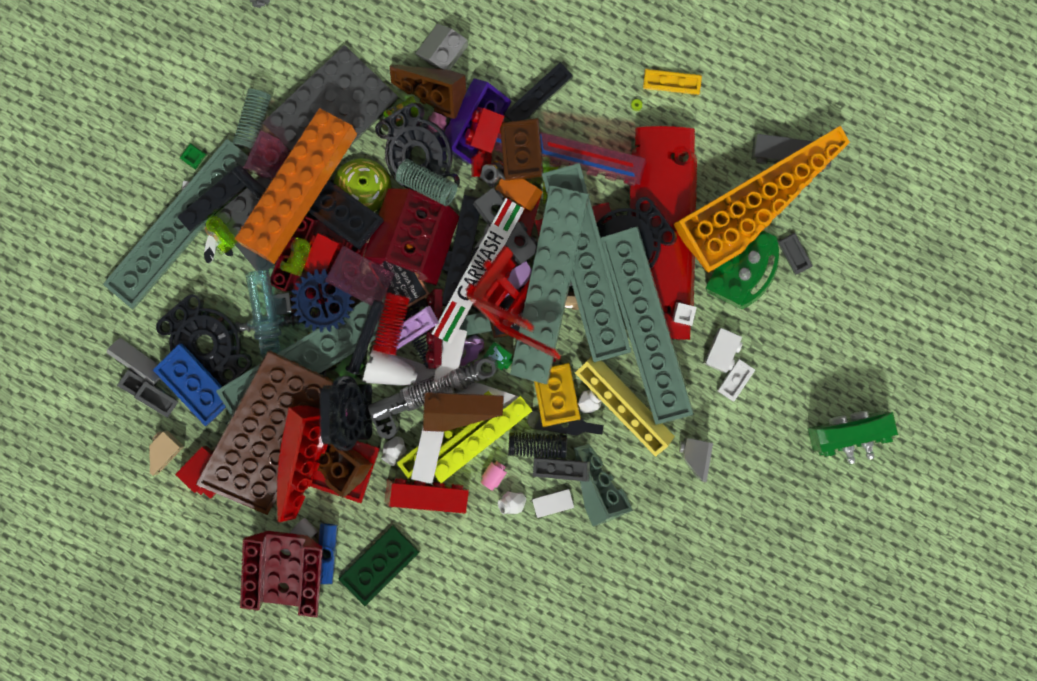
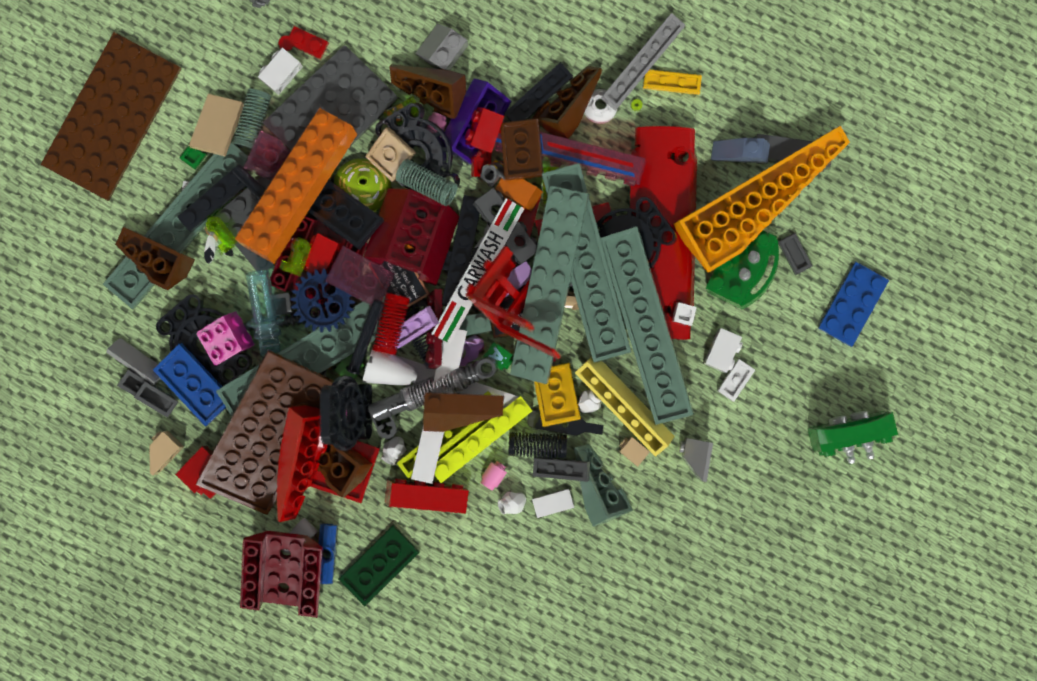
none -> reddish brown plate [40,32,182,201]
none -> reddish brown wedge [115,227,195,290]
none -> tan tile [189,94,244,157]
none -> dark pink bracket [197,311,255,365]
none -> white brick [258,48,303,95]
none -> red hinge [278,26,329,60]
none -> tan tile [365,127,416,182]
none -> reddish brown wedge [532,66,603,139]
none -> white piece [584,89,617,124]
none -> light grey plate [601,13,686,111]
none -> tan brick [619,436,650,467]
none -> sand blue slope [711,138,770,163]
none -> blue plate [818,262,889,347]

